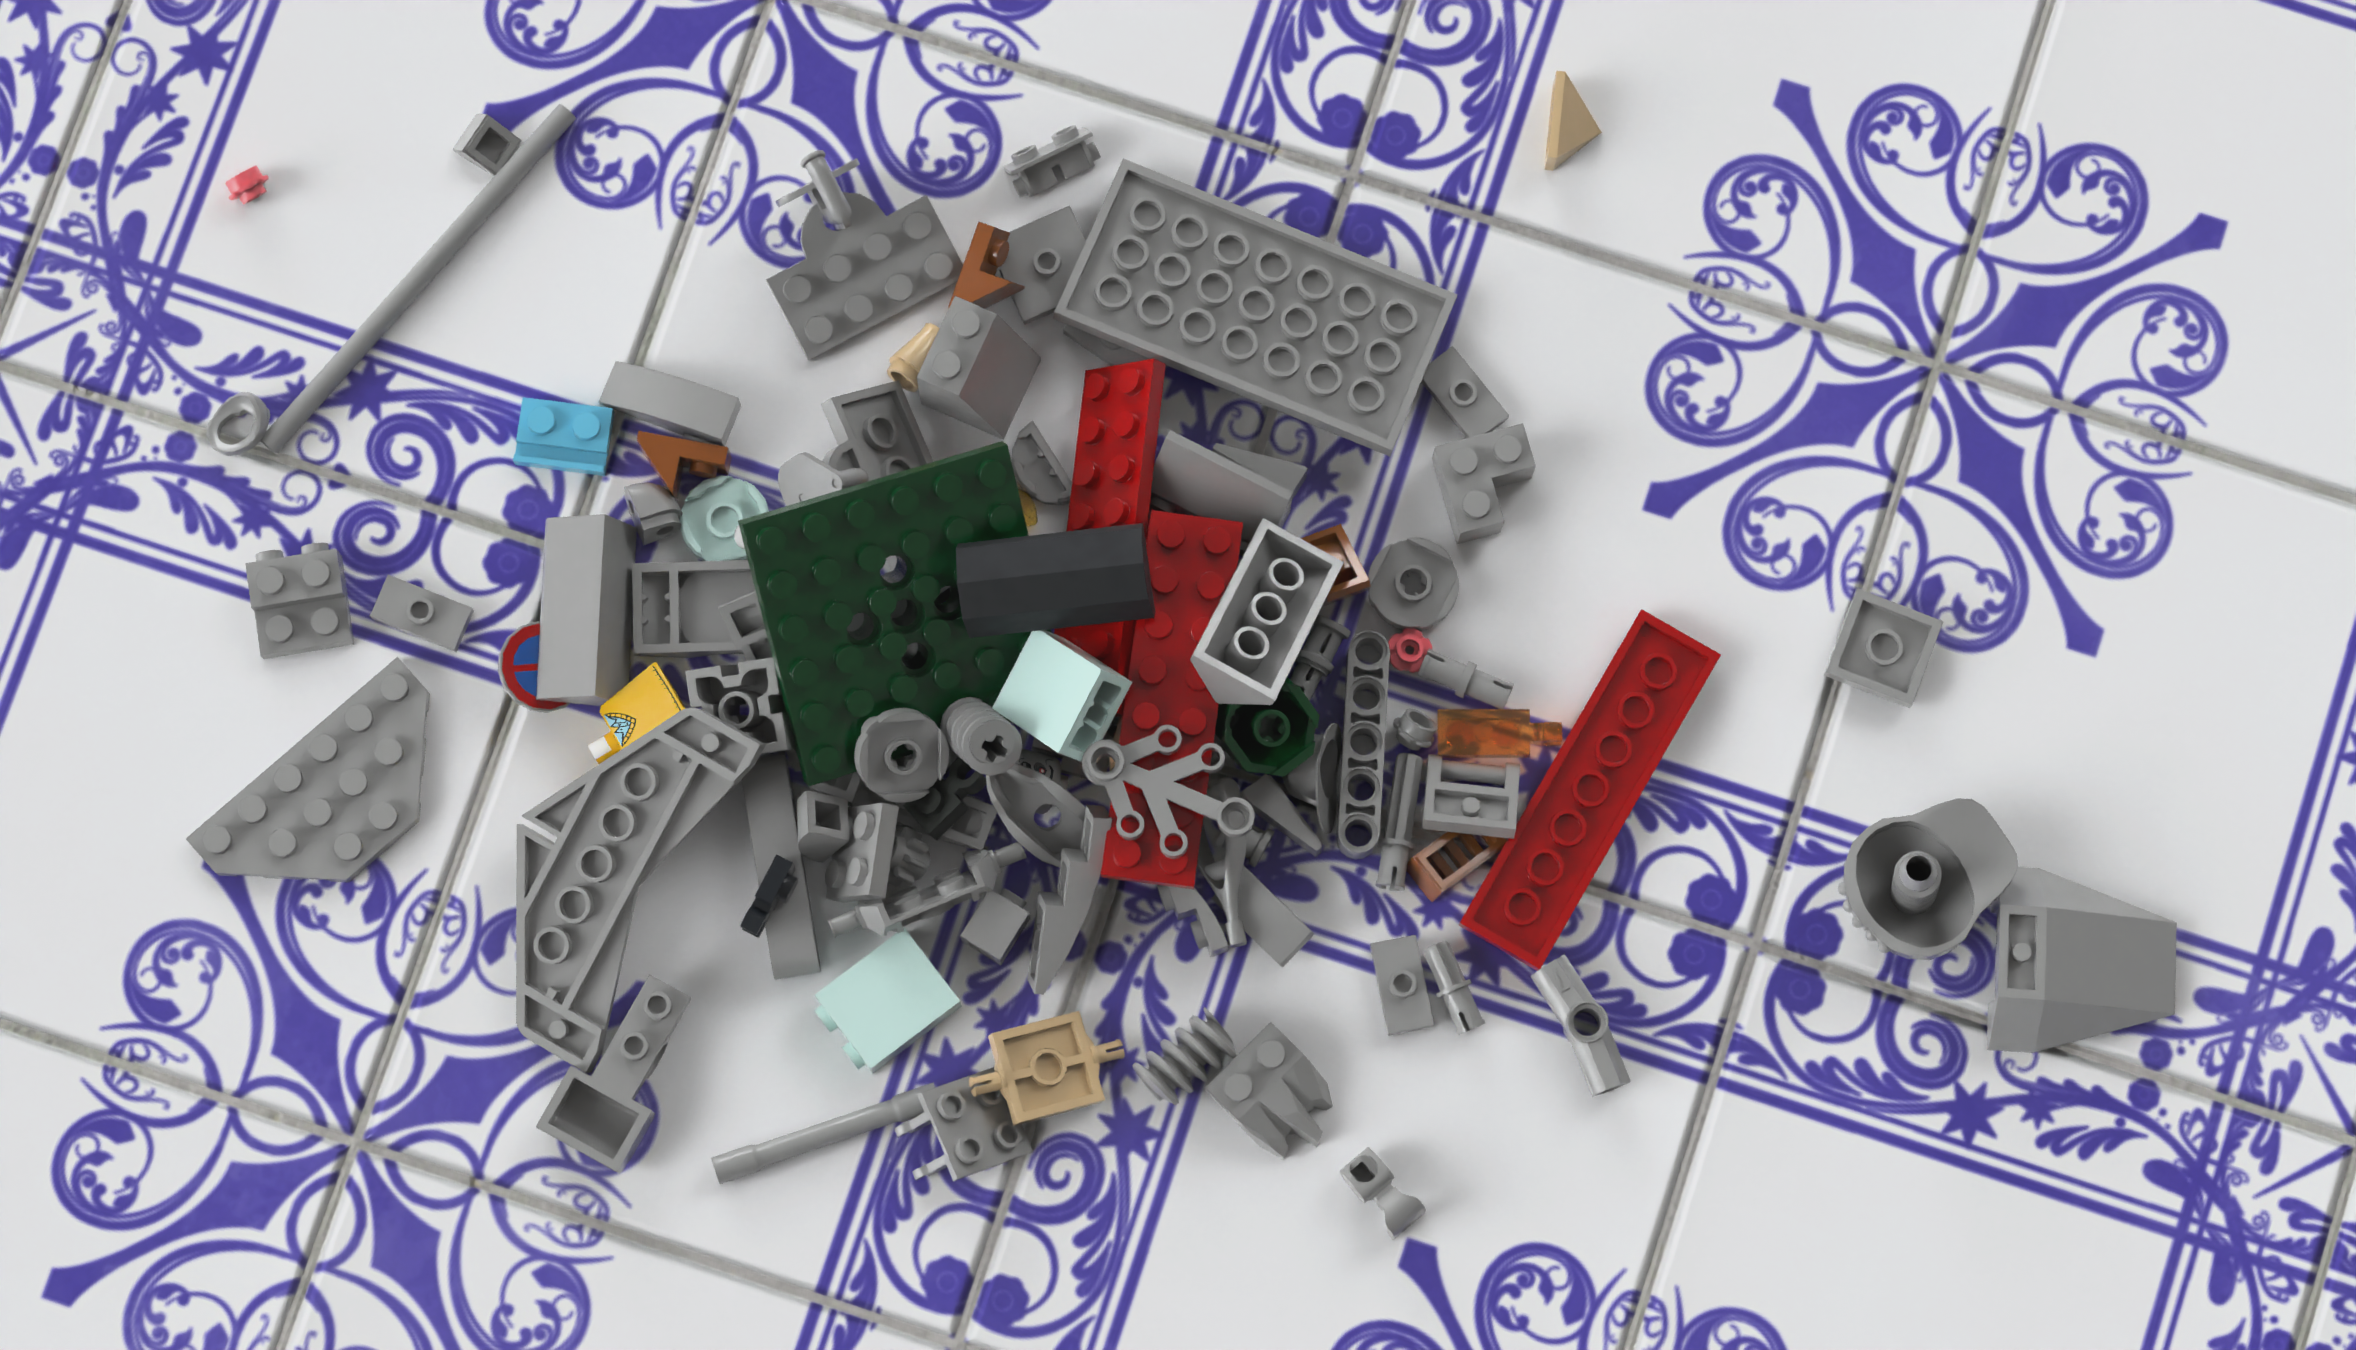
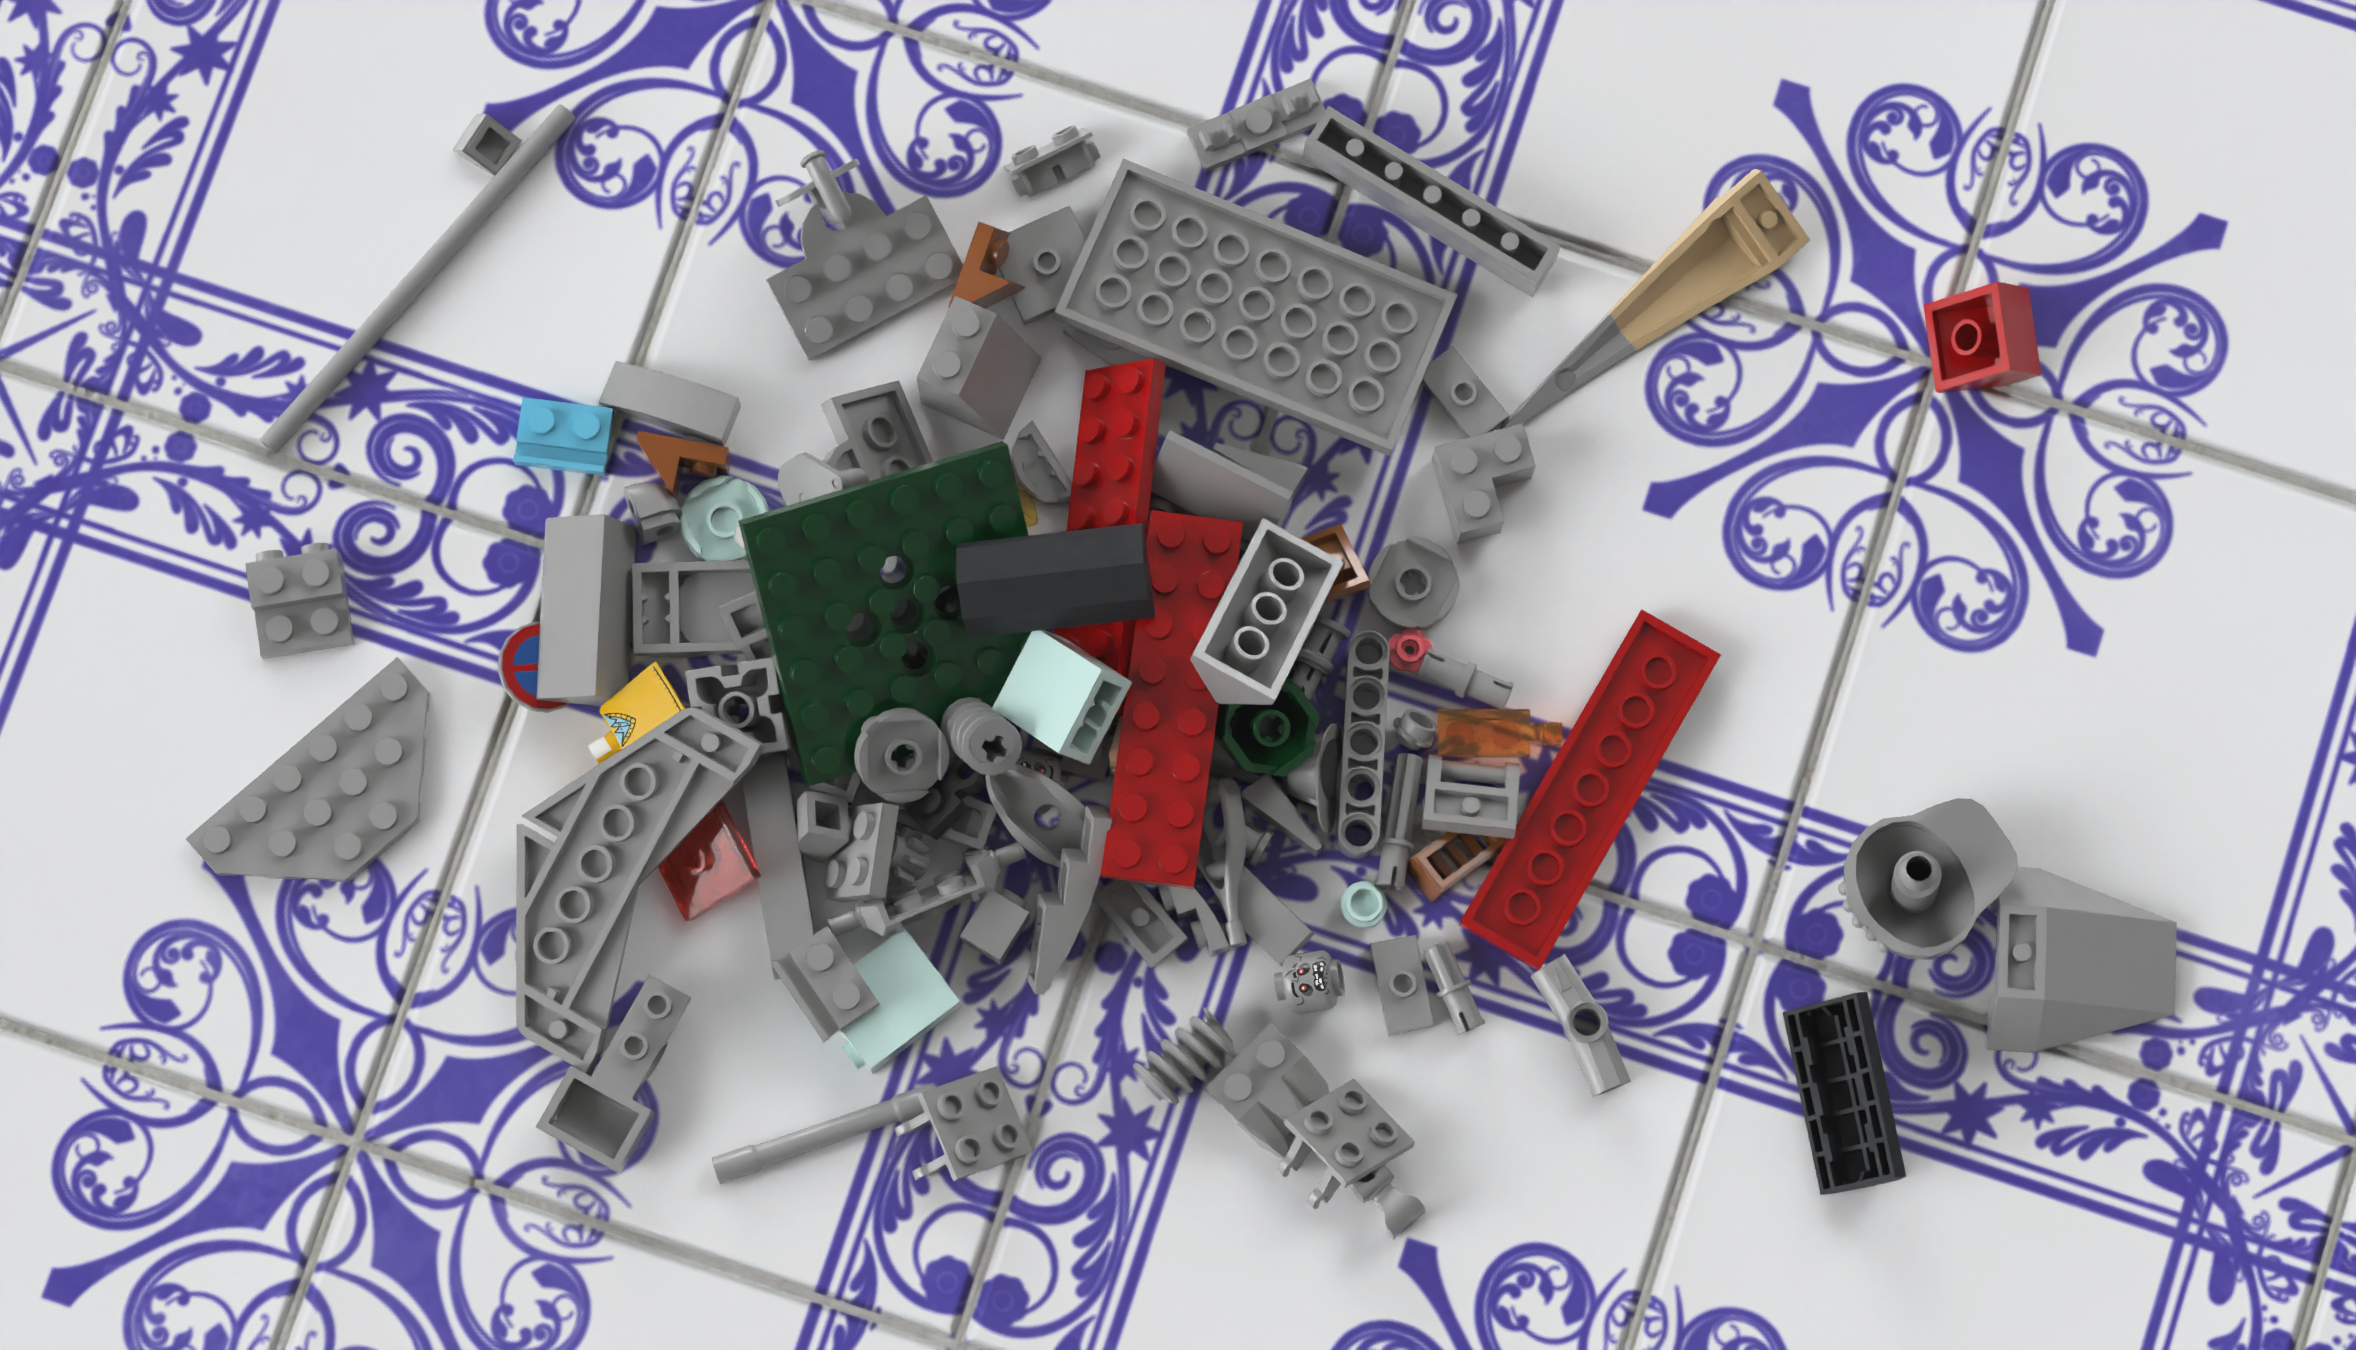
light grey piece [206,392,270,456] -> none
coral plate [225,165,269,205] -> none
light grey plate [370,575,474,652] -> none
black plate [740,854,798,938] -> none
tan cone [887,323,940,392] -> none
tan plate [969,1011,1125,1126] -> none
light grey plant [1082,725,1255,859] -> none
tan slope [1544,71,1602,171] -> none
light grey plate [1824,588,1943,708] -> none
none -> clear red plate [658,800,761,921]
none -> light grey plate [771,926,880,1043]
none -> light grey plate [1093,879,1188,969]
none -> light grey plate [1187,78,1325,173]
none -> light grey head [1274,950,1345,1014]
none -> light grey plate [1277,1079,1415,1209]
none -> light grey brick [1303,106,1561,297]
none -> light aqua plate [1341,881,1387,928]
none -> tan plate [1500,169,1811,429]
none -> black piece [1783,992,1906,1195]
none -> red slope [1923,282,2041,393]

